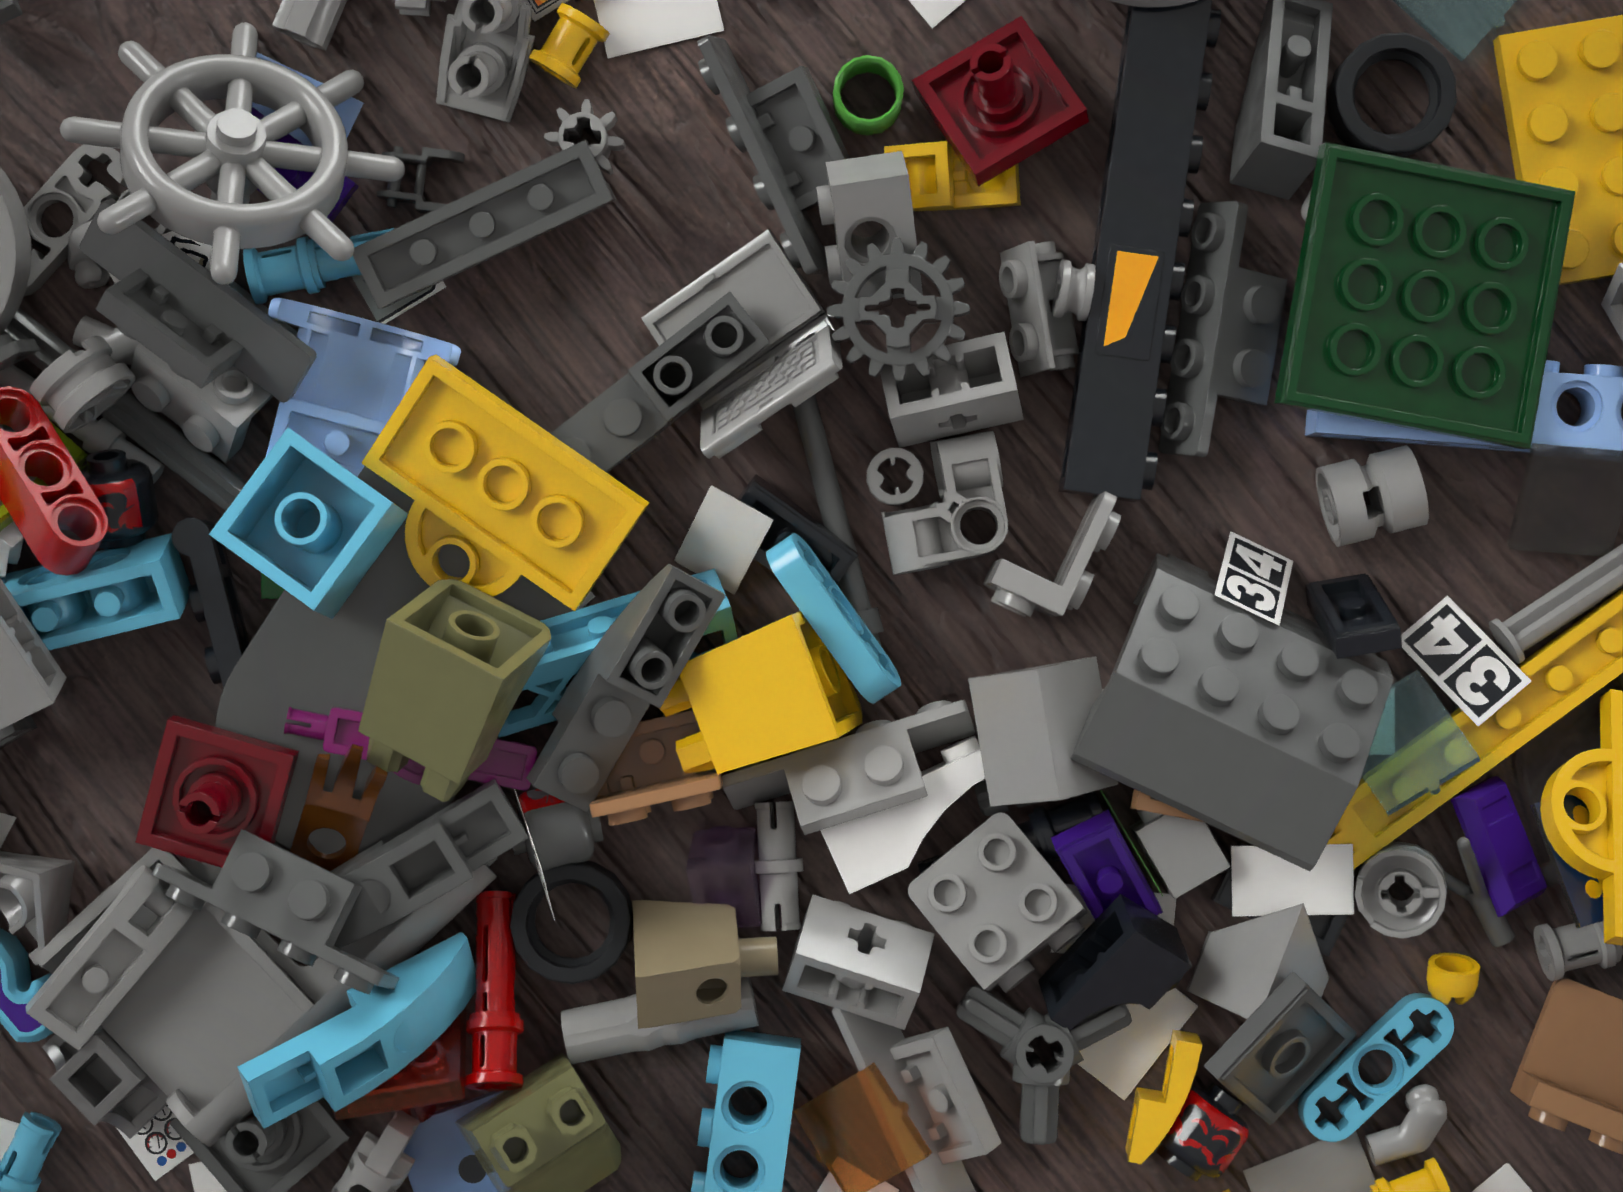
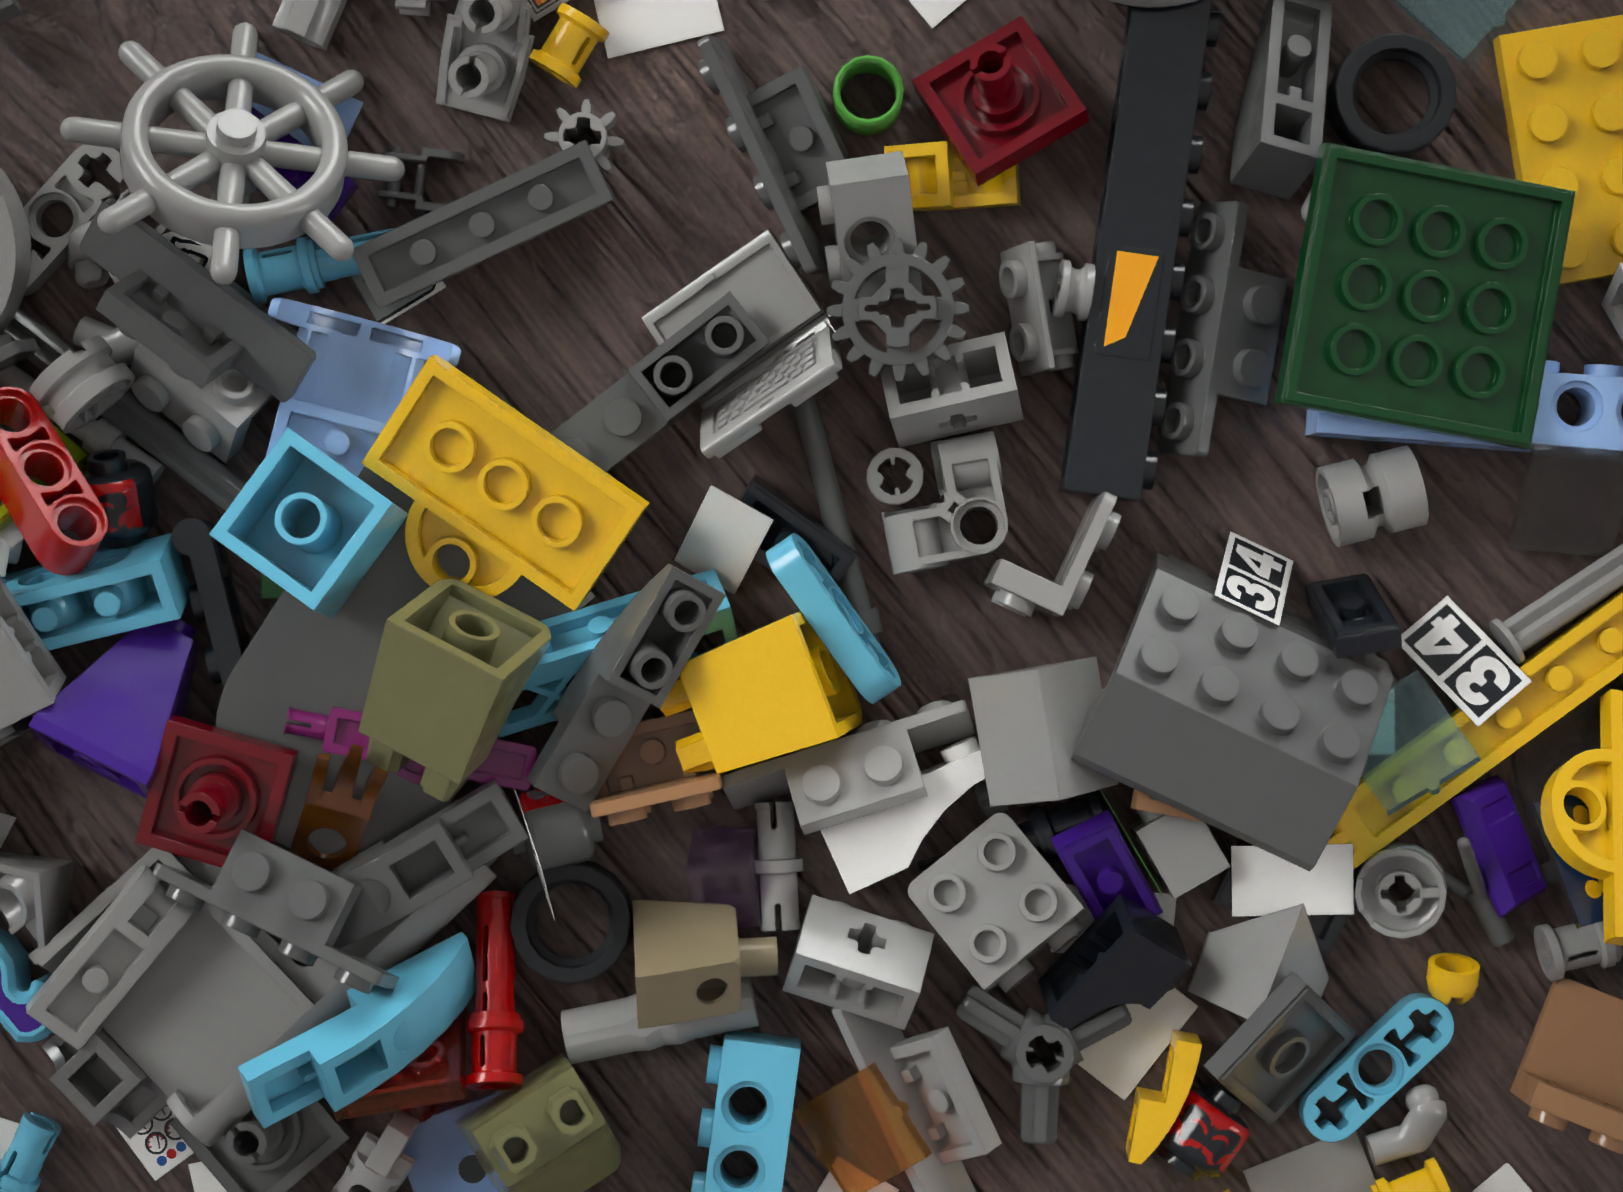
none -> dark purple slope [28,619,198,799]

